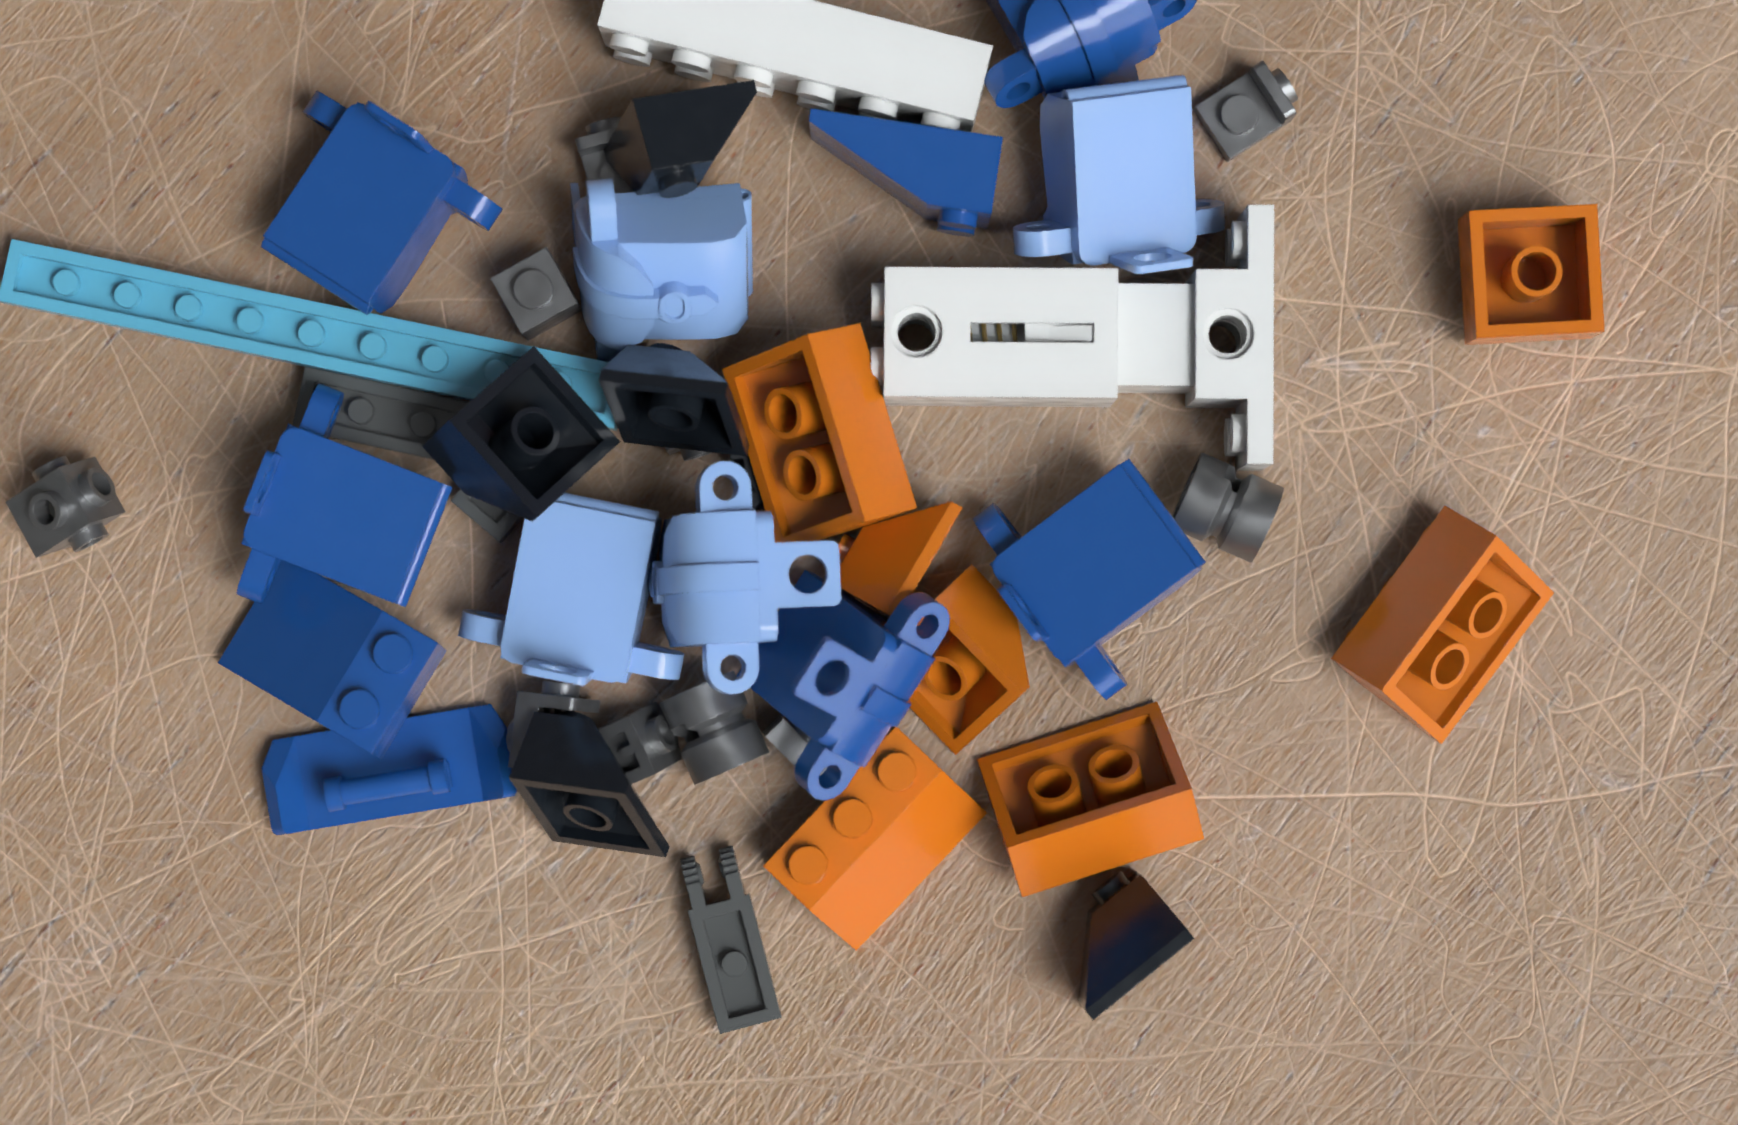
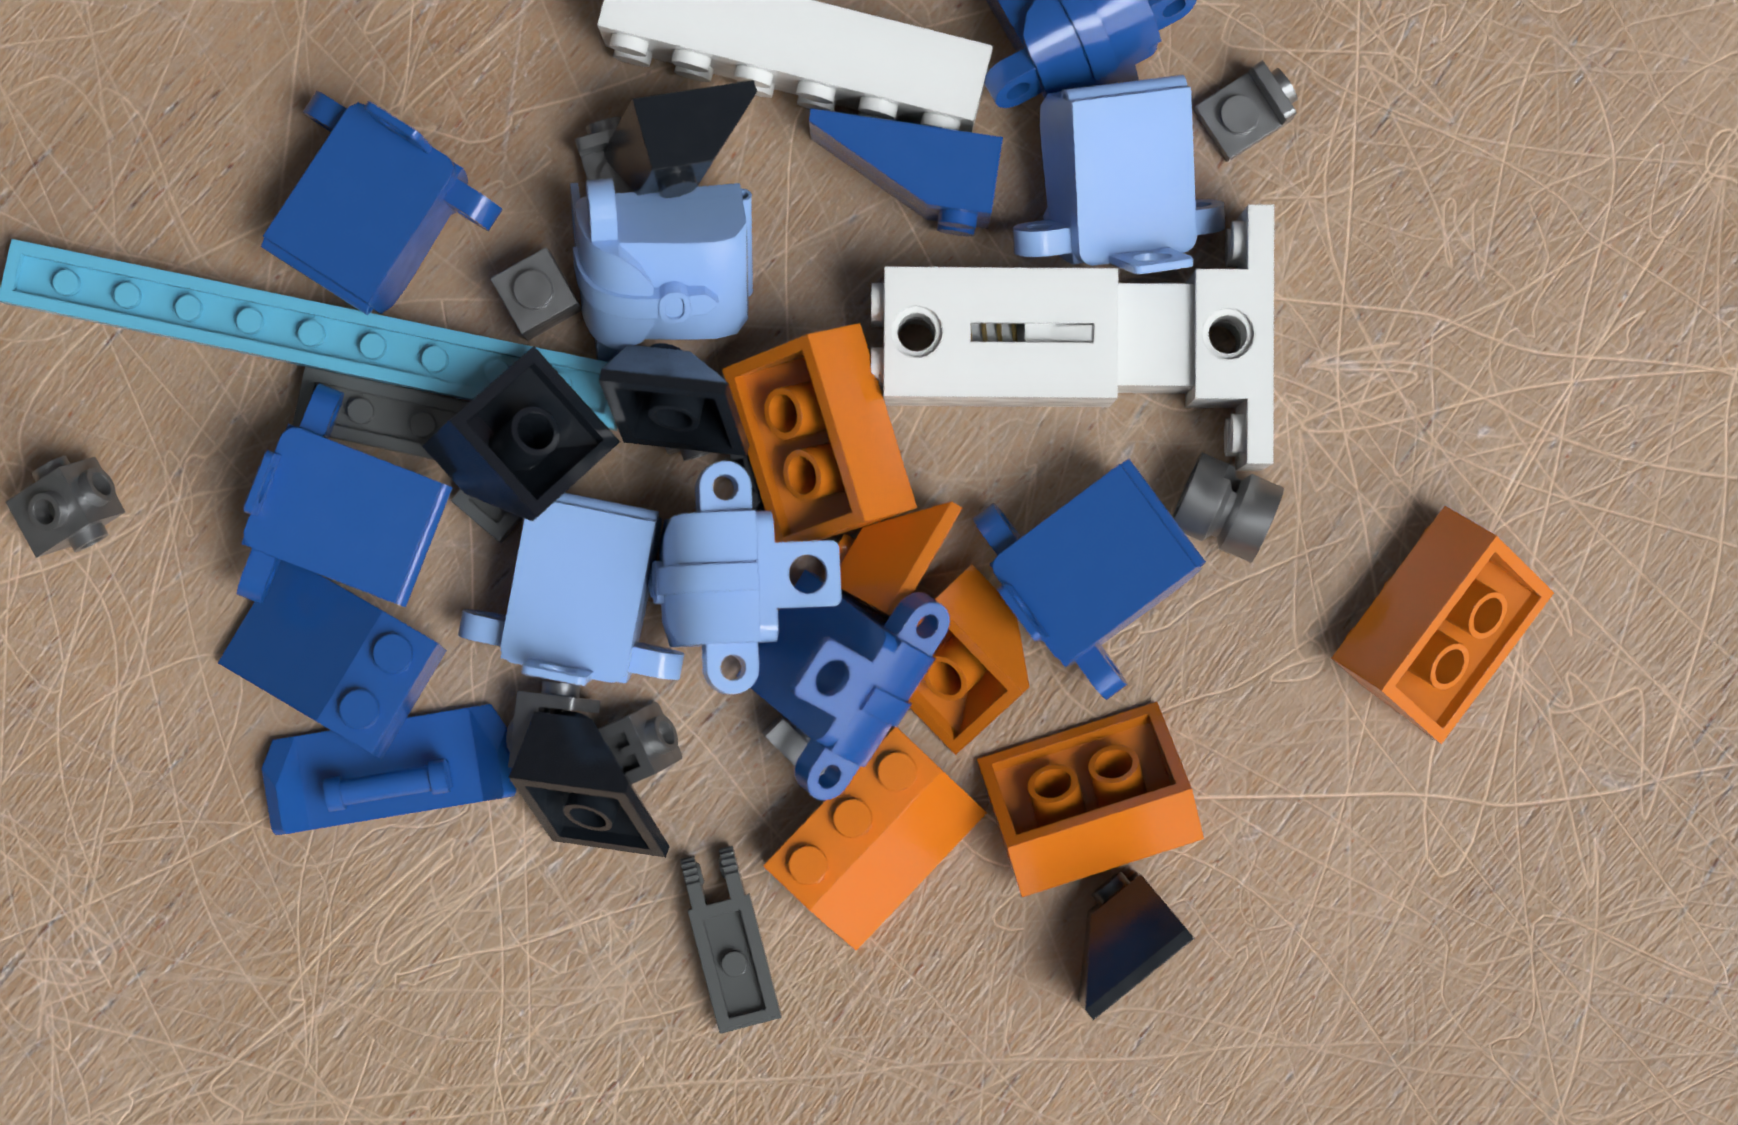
flat silver wheel [659,671,769,785] -> none
orange brick [1458,204,1605,345] -> none

